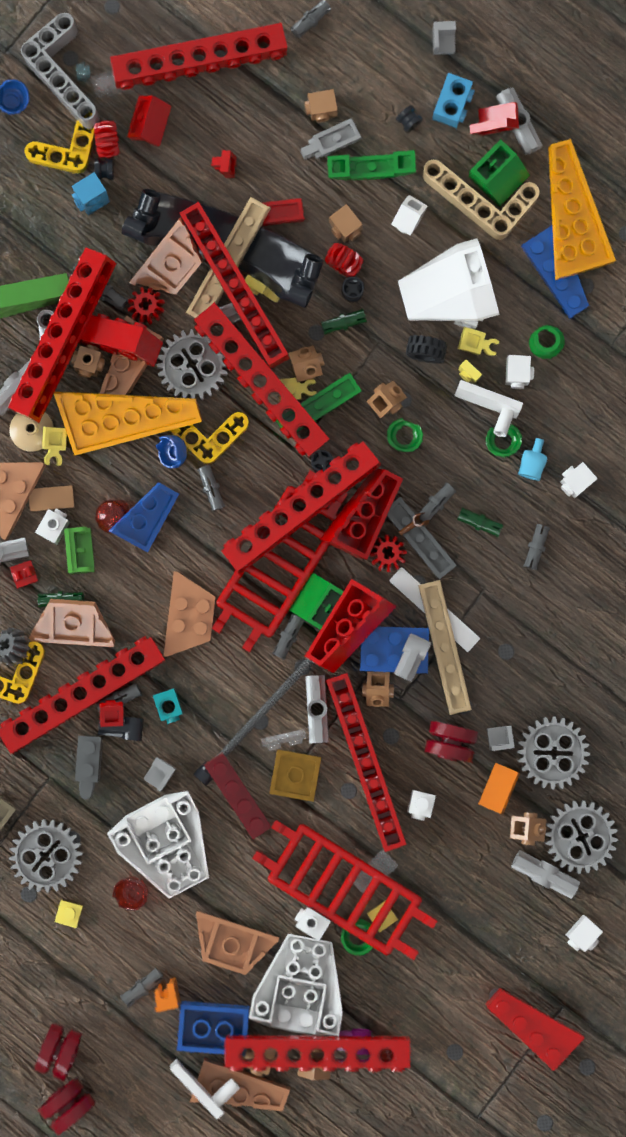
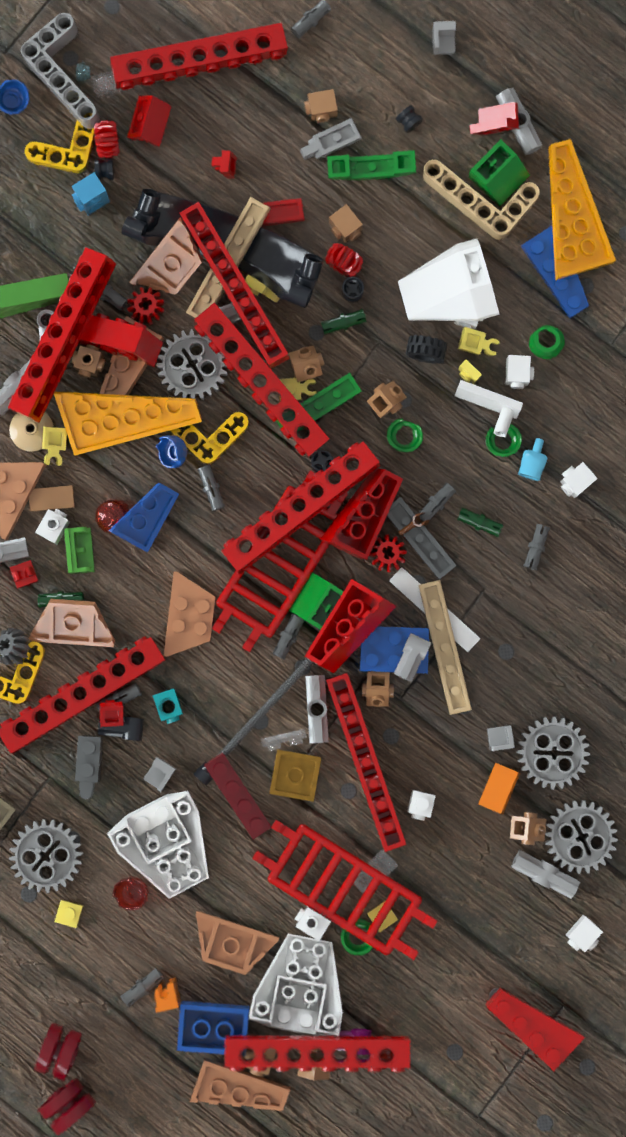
white piece [170,1059,240,1119] -> none
white brick [391,195,428,235] -> none
dark red wheel [424,721,479,763] -> none
dark azure brick [432,73,475,128] -> none

